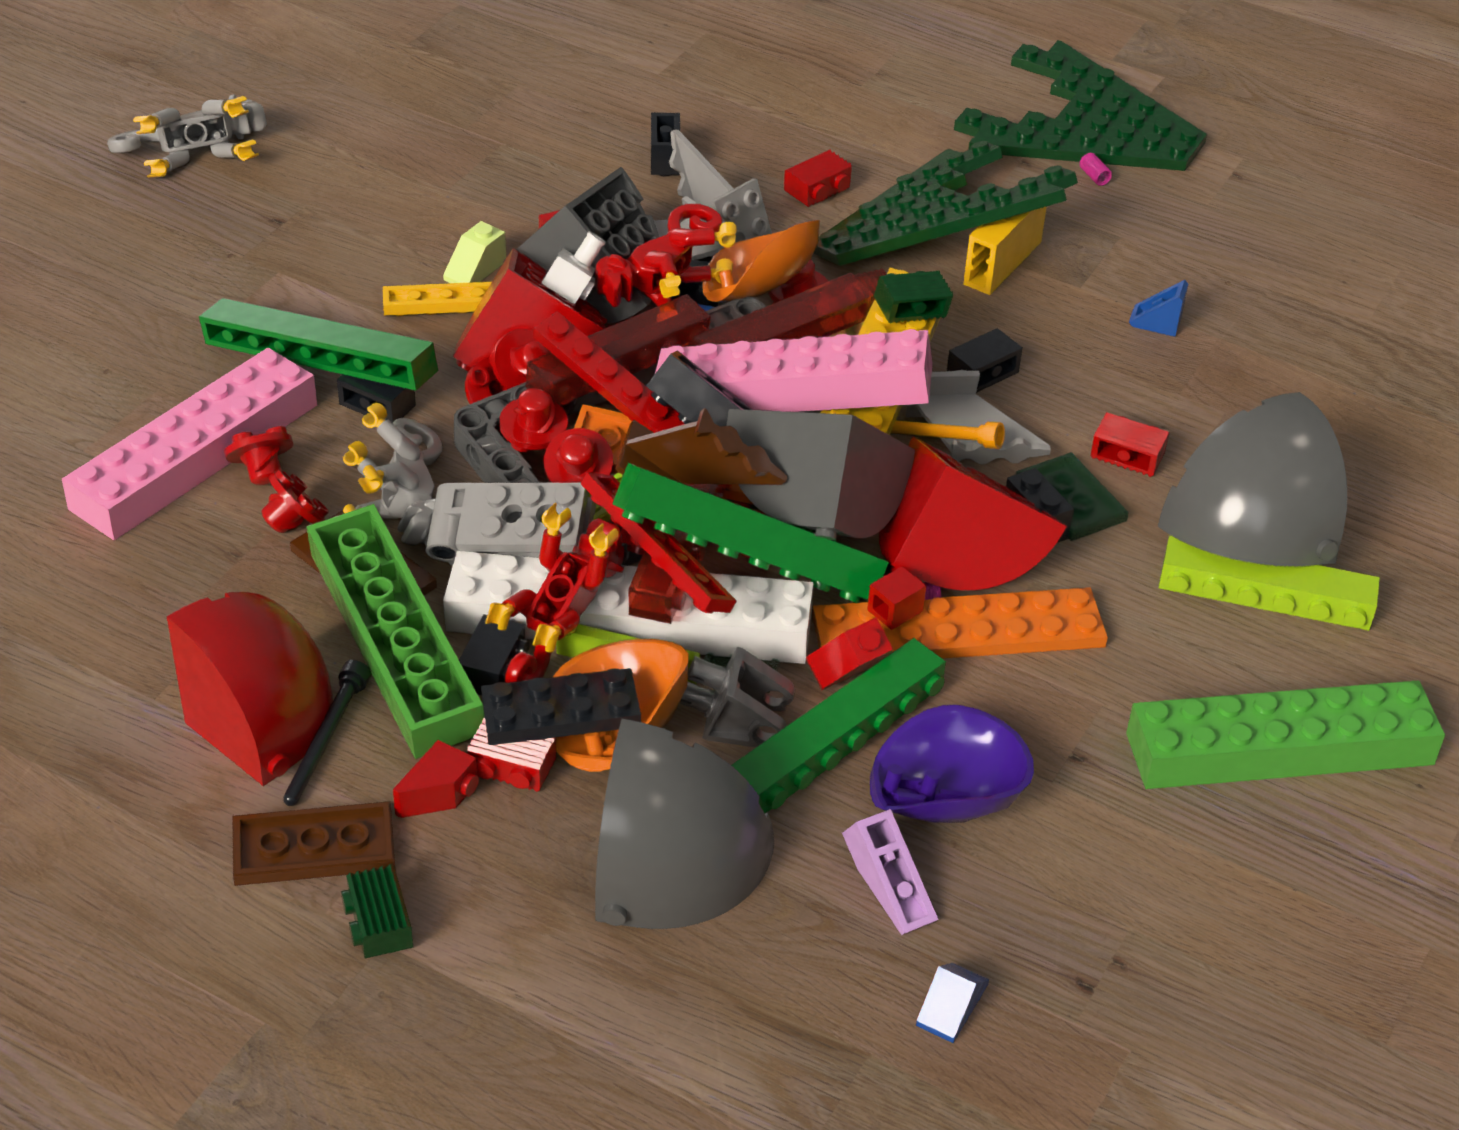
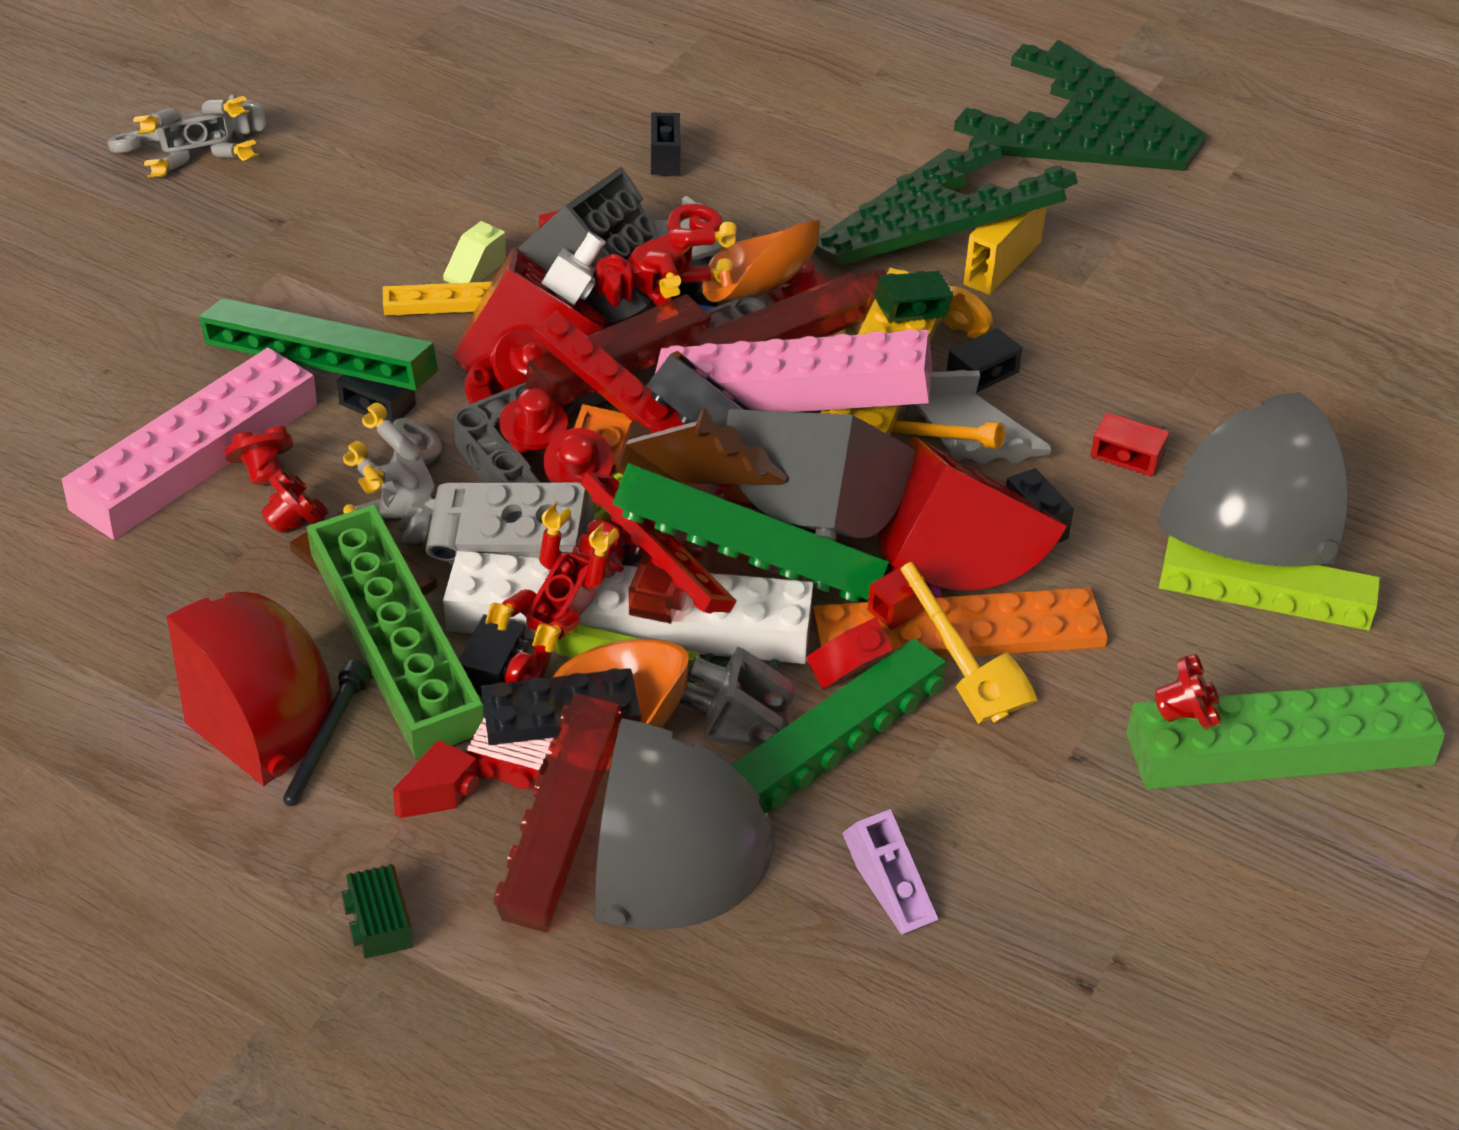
reddish brown tile [232,801,396,886] -> none
light grey piece [669,130,772,242] -> none
red brick [784,149,852,207] -> none
dark purple piece [870,705,1034,823] -> none
slope [916,963,989,1043] -> none
clear green tile [1016,452,1129,541] -> none
dark pink piece [1079,153,1112,186] -> none
blue slope [1129,280,1189,337] -> none
none -> clear red brick [494,693,622,933]
none -> yellow piece [900,562,1038,724]
none -> light orange tile [941,286,993,338]
none -> red plate [1155,653,1222,730]

